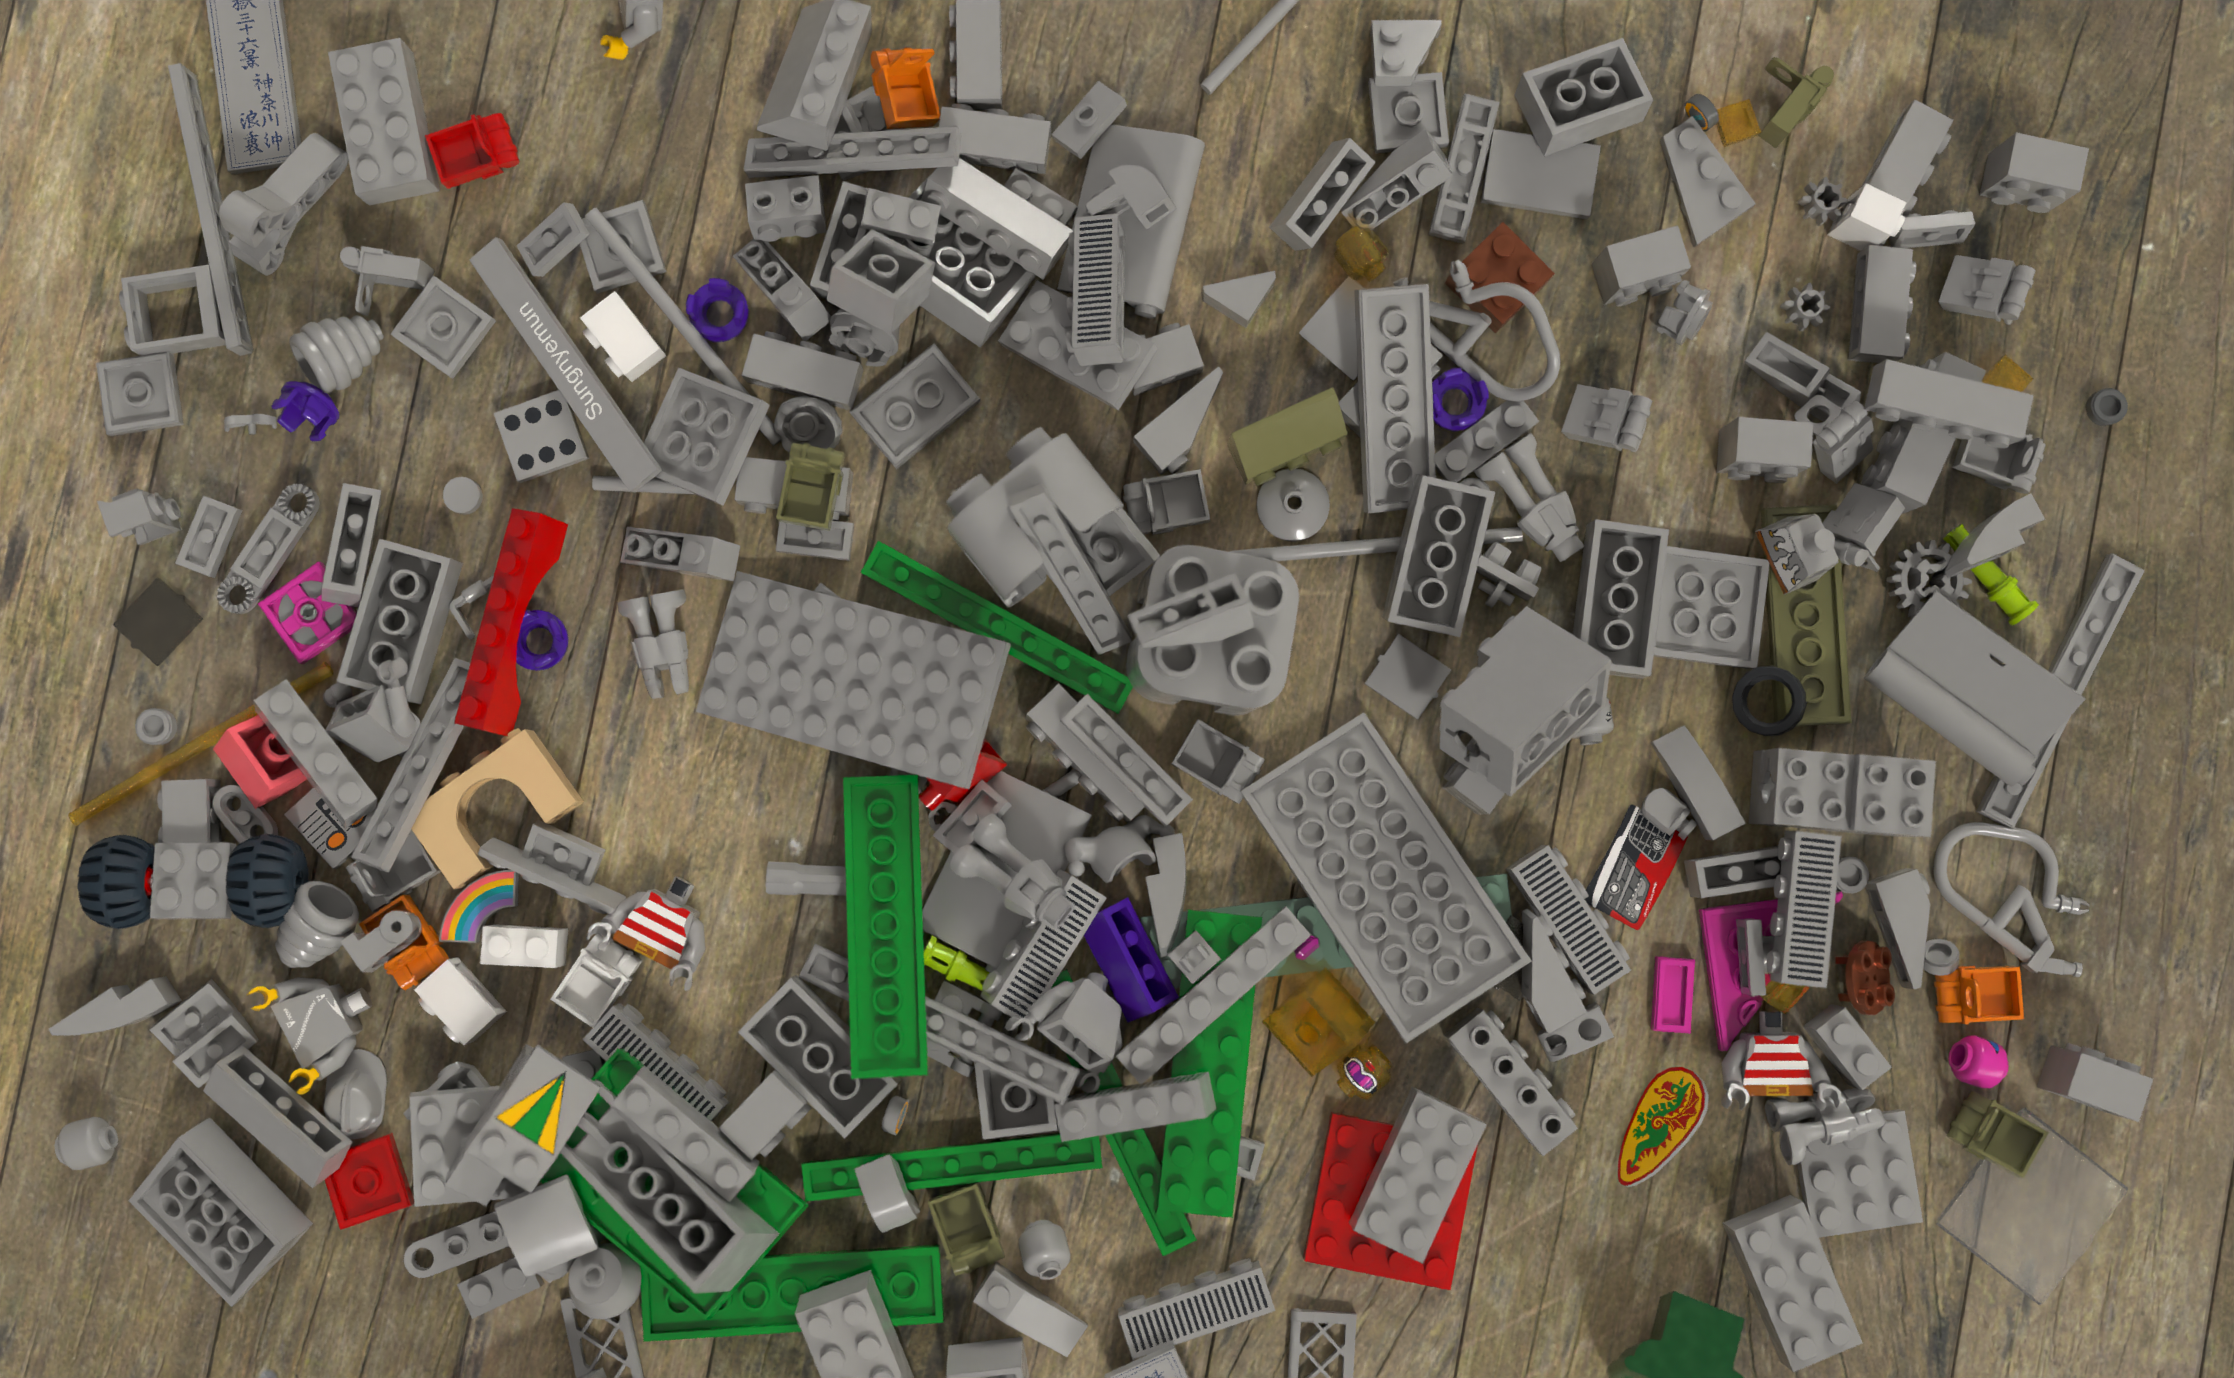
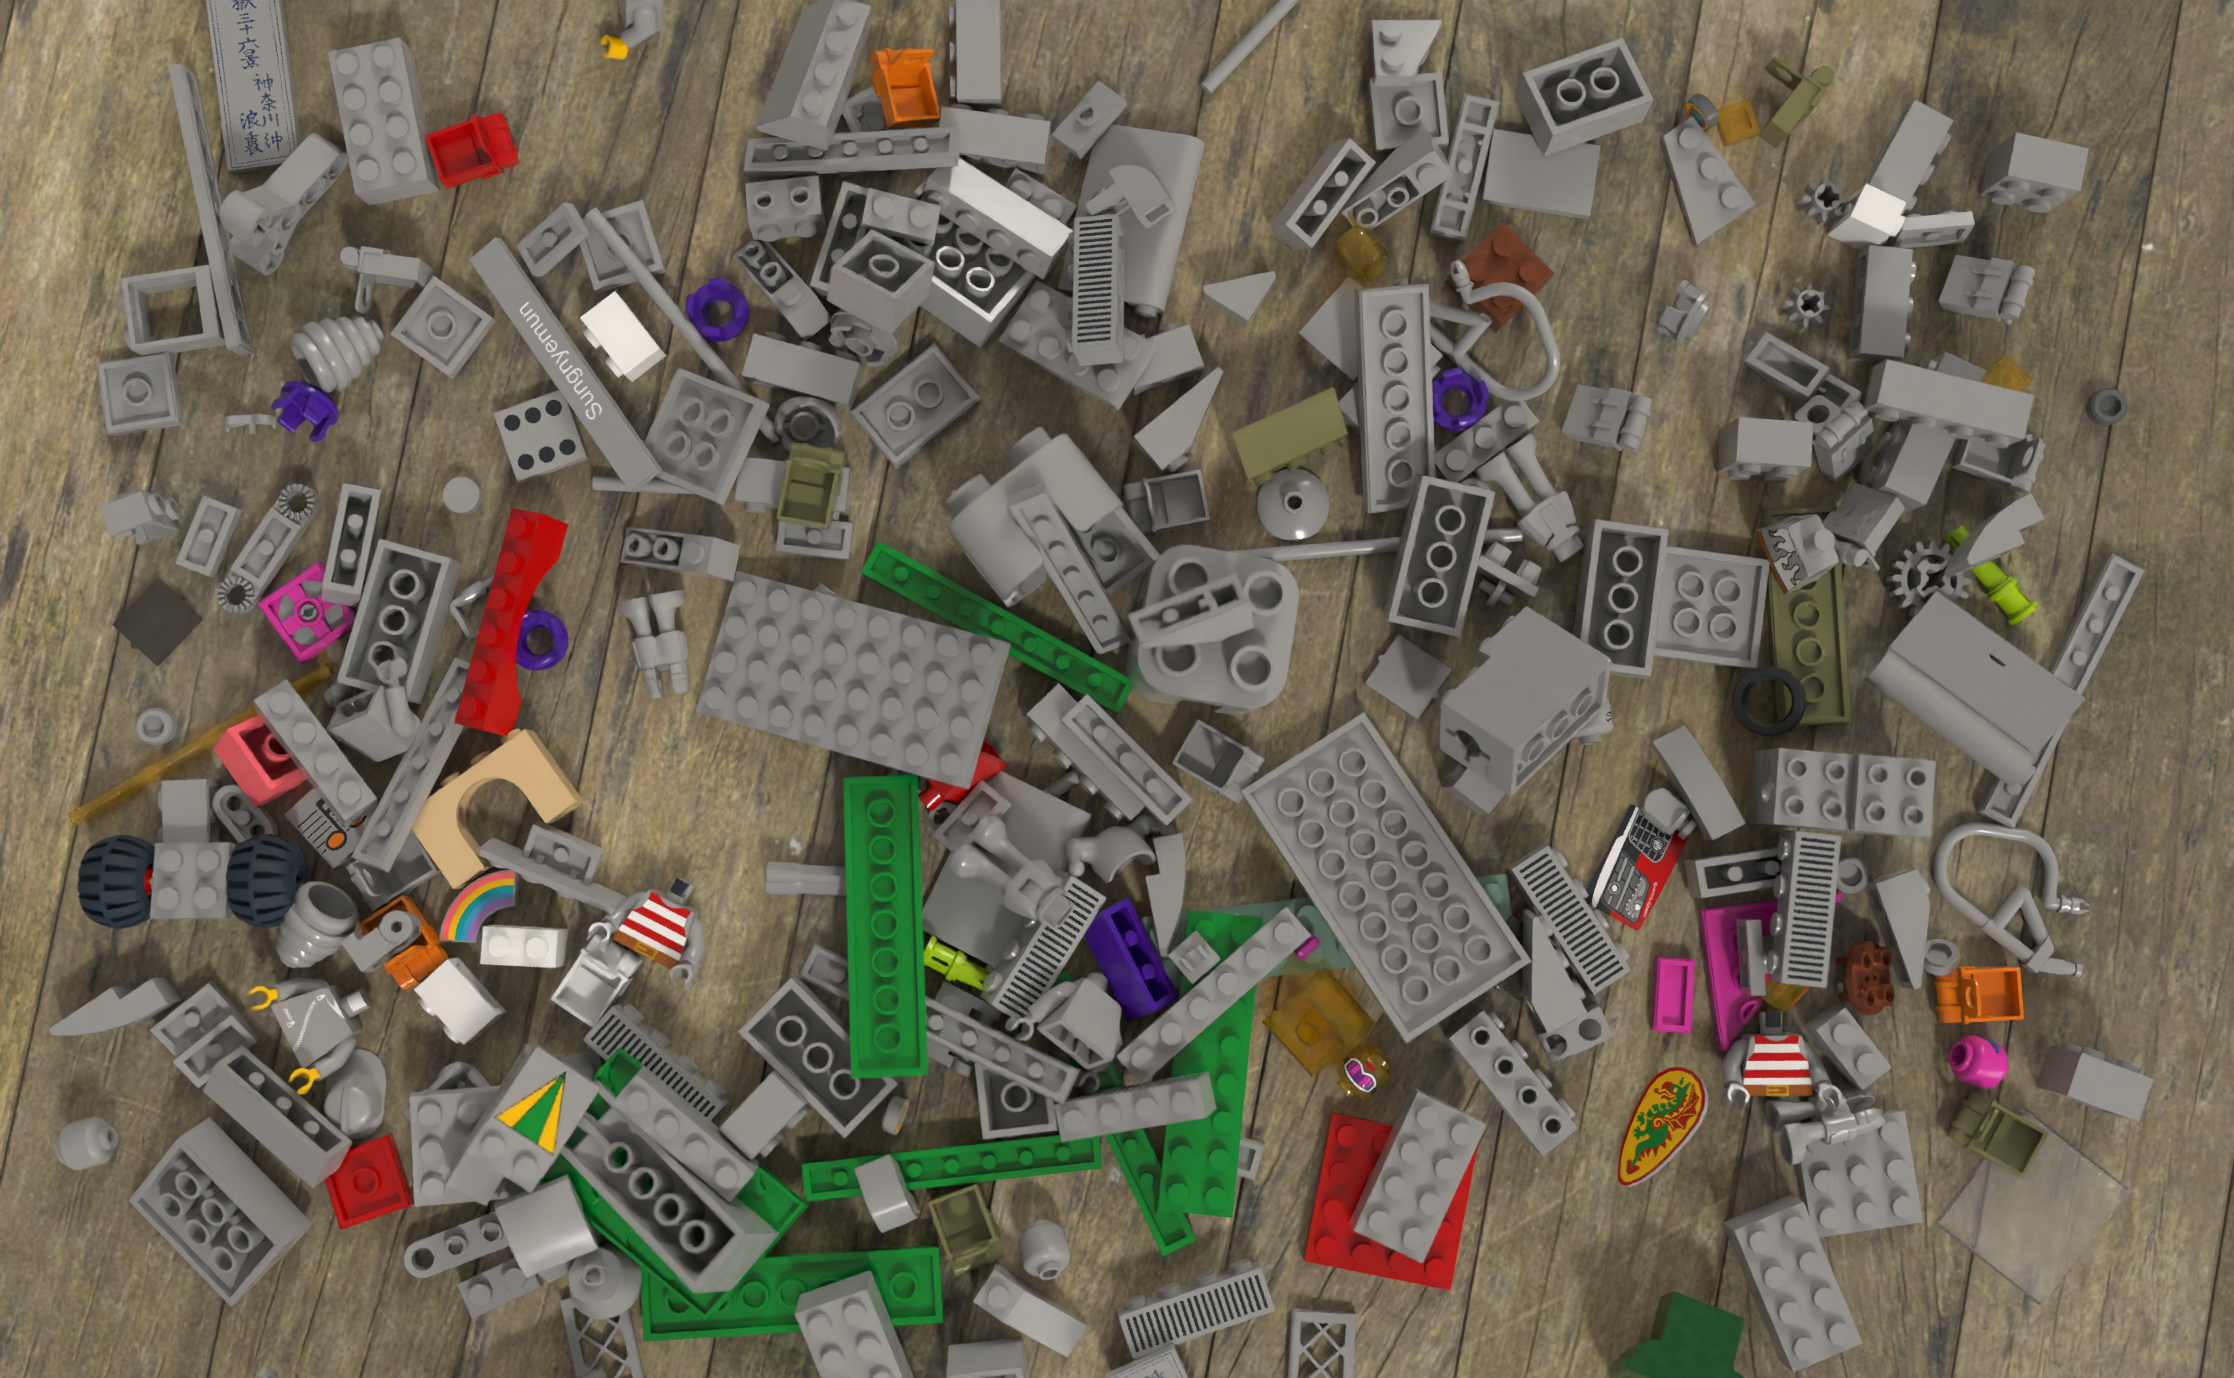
light grey brick [1591,225,1691,307] -> none

